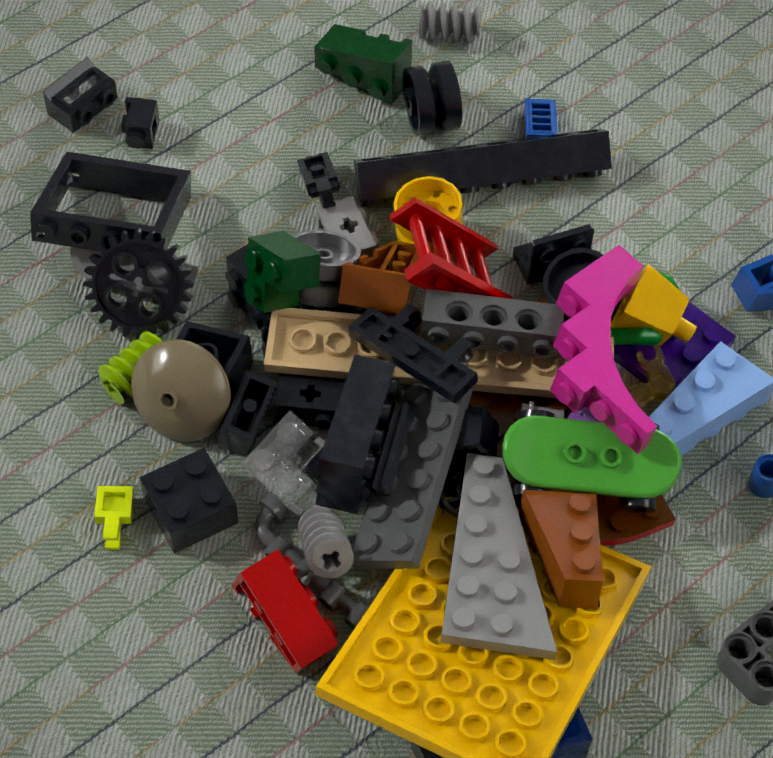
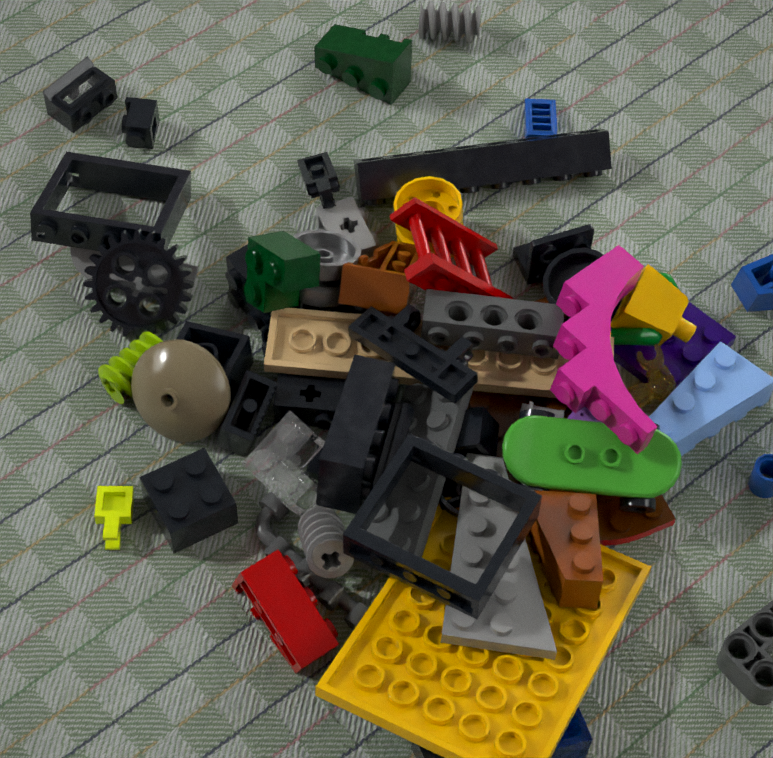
black wheel [402,60,463,136] -> none
none -> black window [343,433,542,619]

